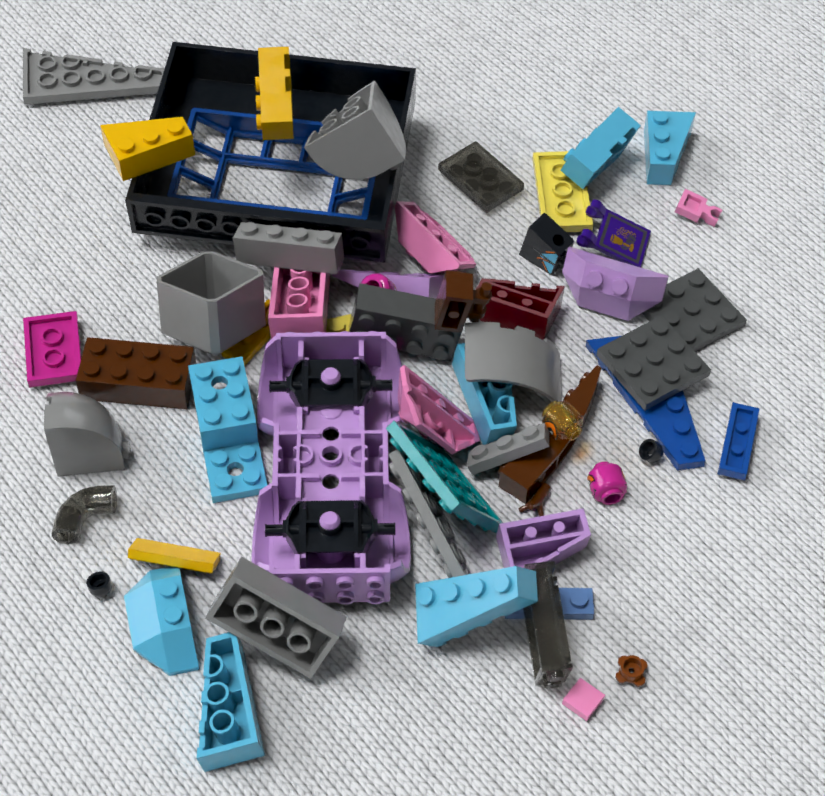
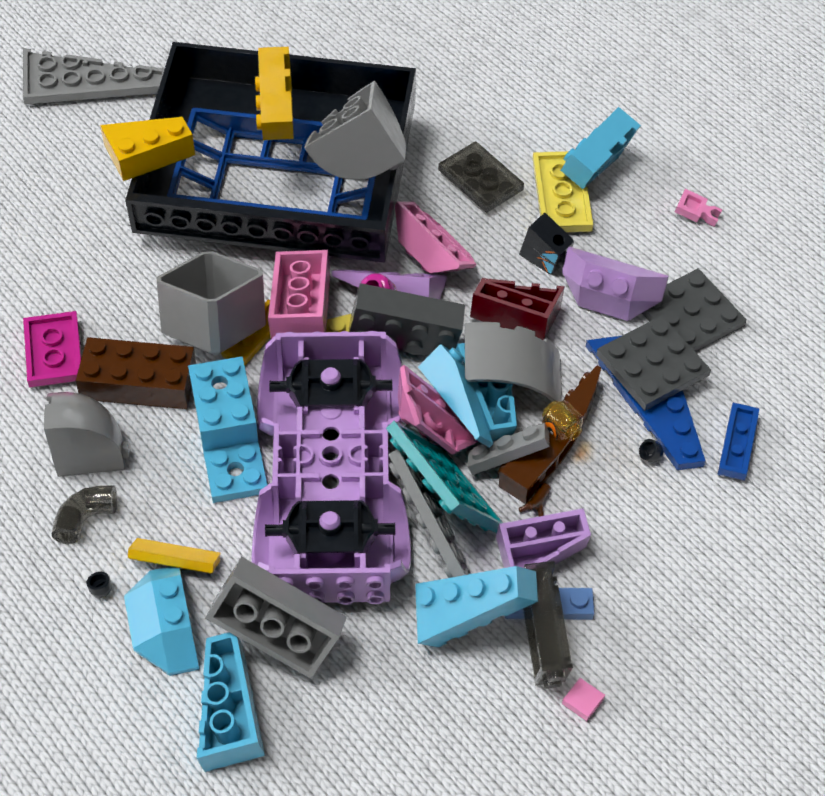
light grey brick [233,222,344,274] -> none
reddish brown brick [435,270,492,333] -> none
dark purple flag [576,199,651,268] -> none
dark pink head [587,461,628,505] -> none
dark orange plate [615,655,648,687] -> none
medium azure wedge [644,111,696,185] -> none
none -> medium azure wedge [418,344,493,448]

